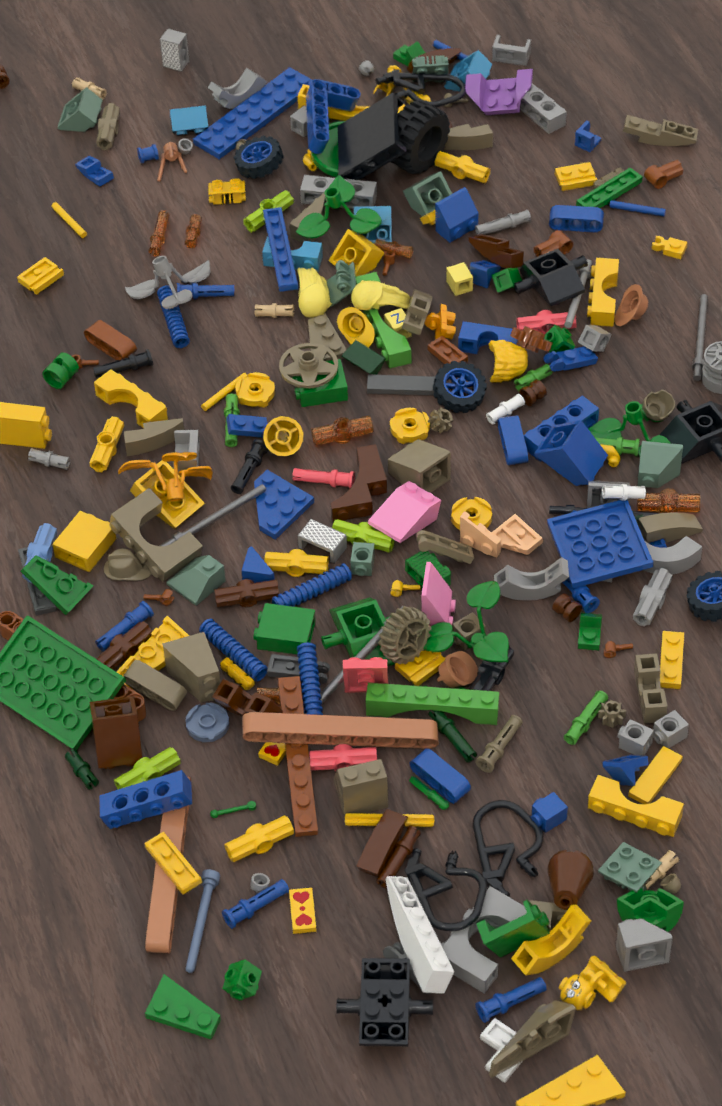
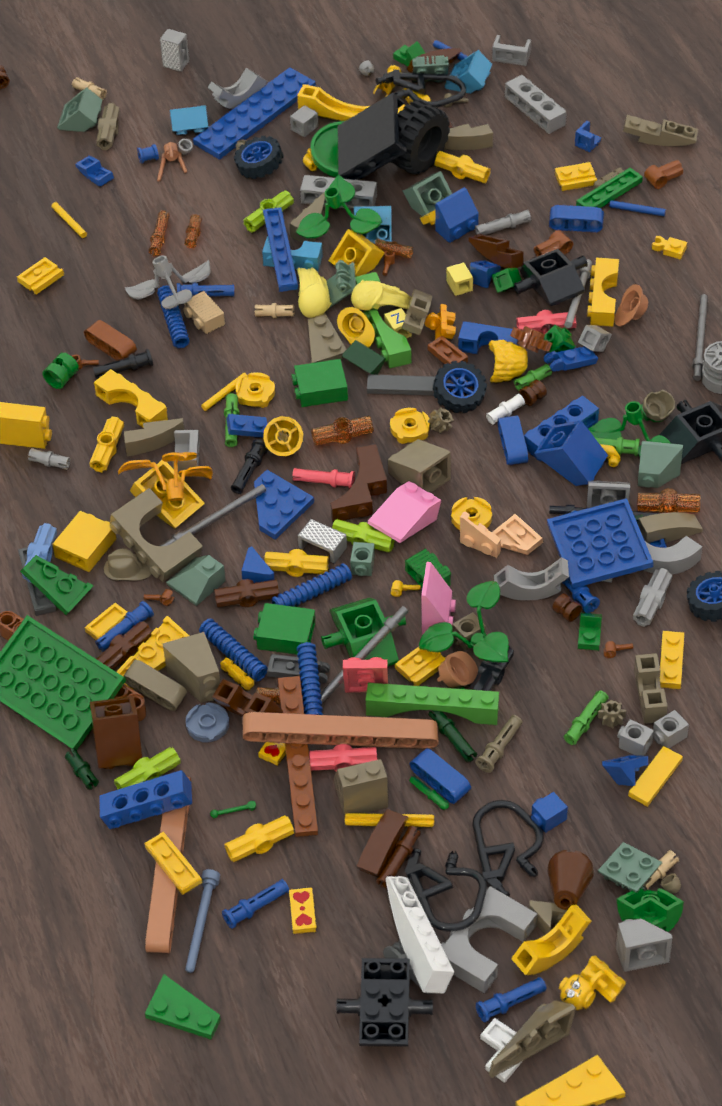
yellow hinge [208,179,246,205] -> none
green brick [222,959,262,1001] -> none
light grey hinge [250,873,270,893] -> none
dark tan wheel [279,343,338,388] -> none
blue beam [306,79,361,154] -> none
dark tan gear [378,606,432,664] -> none
dark tan plate [416,530,474,564] -> none
medium lavender piece [465,69,533,115] -> none
green panel [476,900,550,958] -> none
yellow arch [588,775,684,837] -> none
white pin [602,484,646,501] -> none
none -> yellow tile [84,603,127,640]
none -> tan brick [183,291,225,334]

